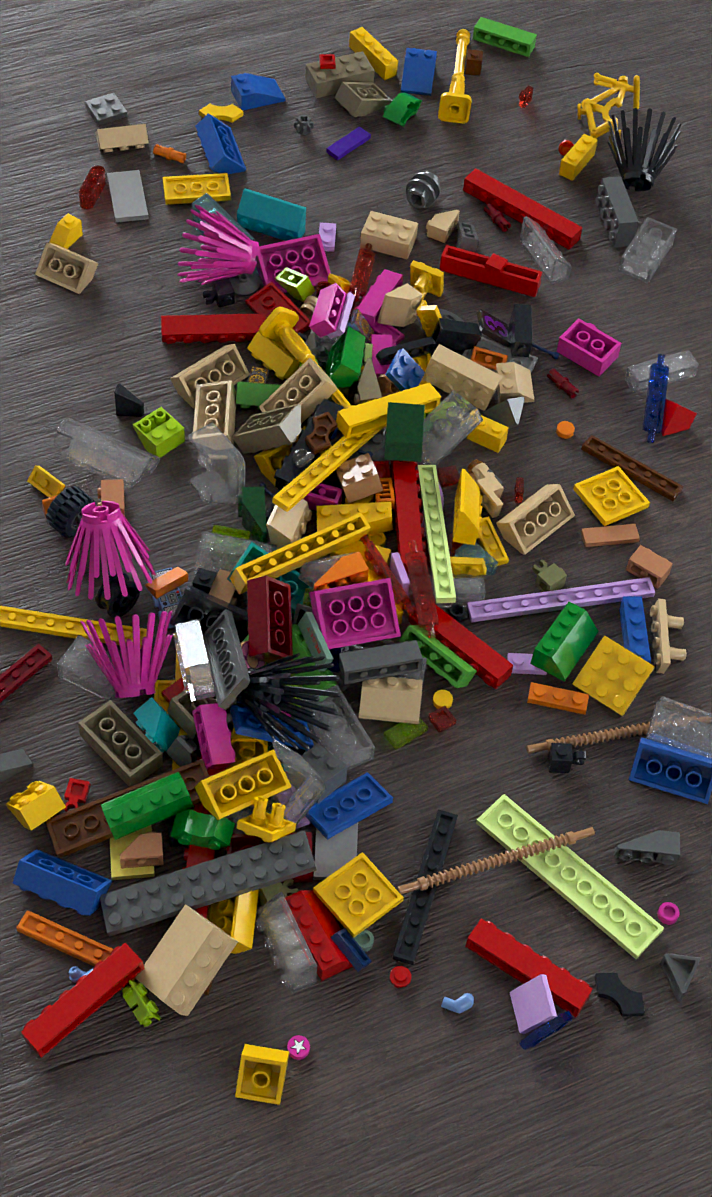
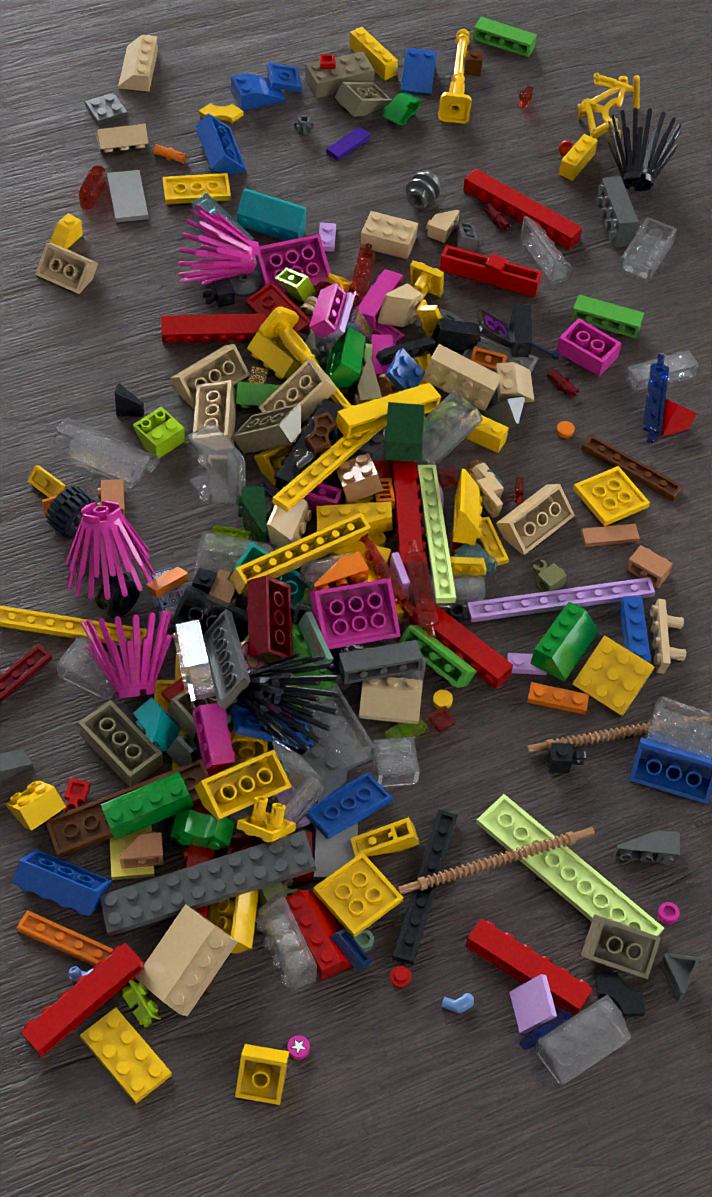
none -> yellow plate [80,1007,172,1104]
none -> tan slope [118,35,158,91]
none -> blue plate [266,62,302,92]
none -> yellow slope [350,817,420,857]
none -> clear brick [372,736,420,787]
none -> clear slope [534,994,631,1086]
none -> bright green brick [571,295,644,339]
none -> dark tan slope [581,914,661,979]

